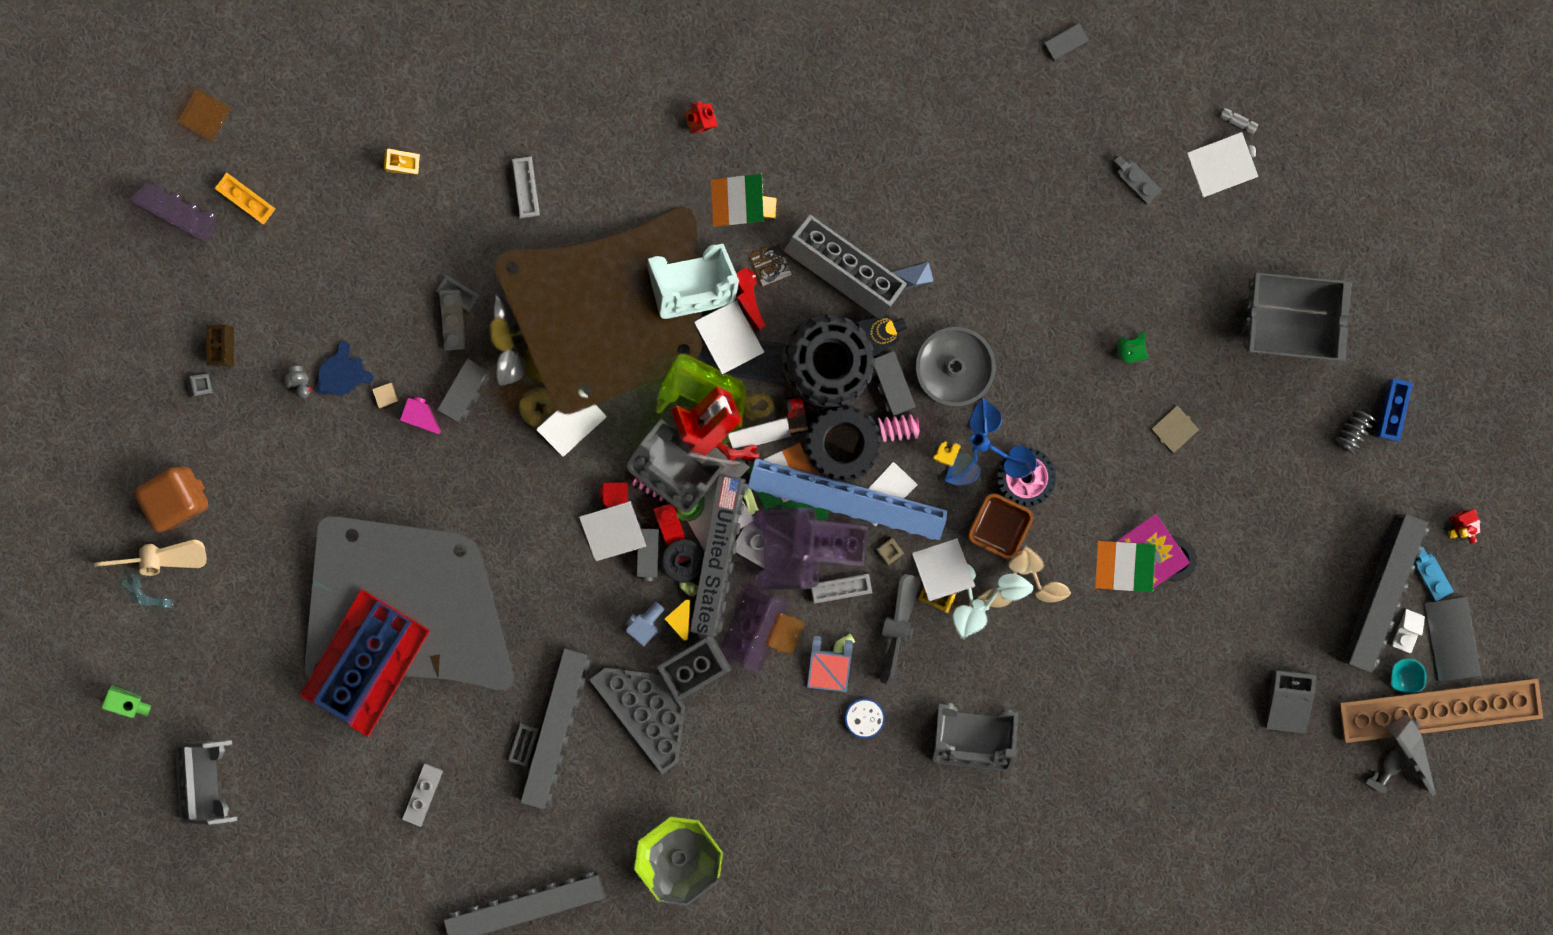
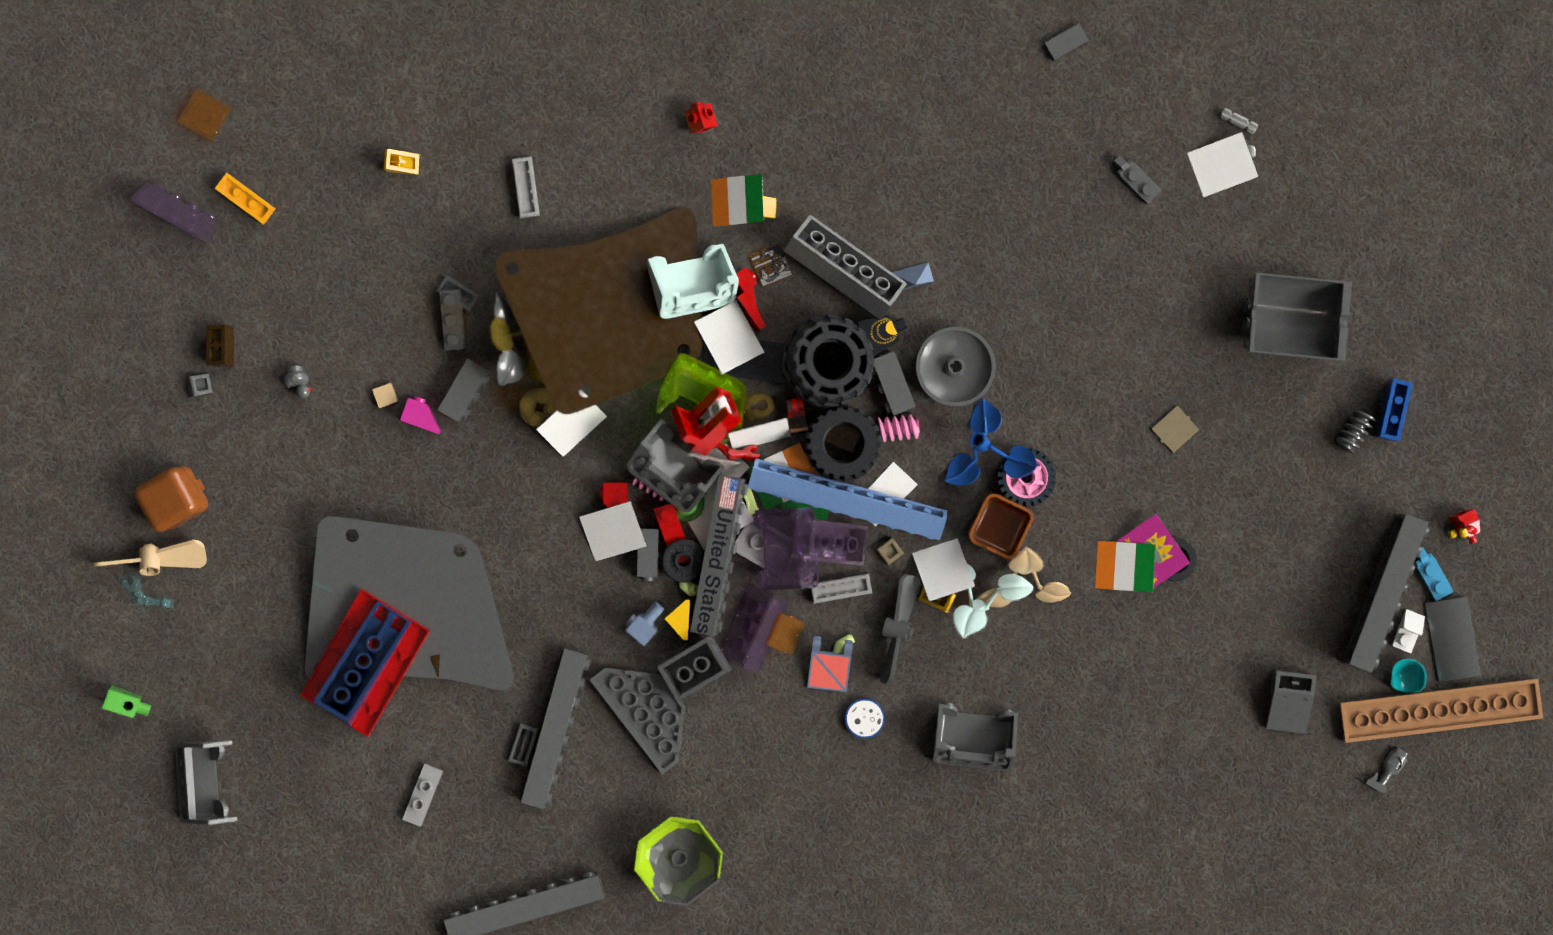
dark blue tile [316,341,374,395] -> none
yellow hinge [932,442,961,467] -> none
green helmet [1116,331,1148,364] -> none
wedge [1386,714,1436,796] -> none

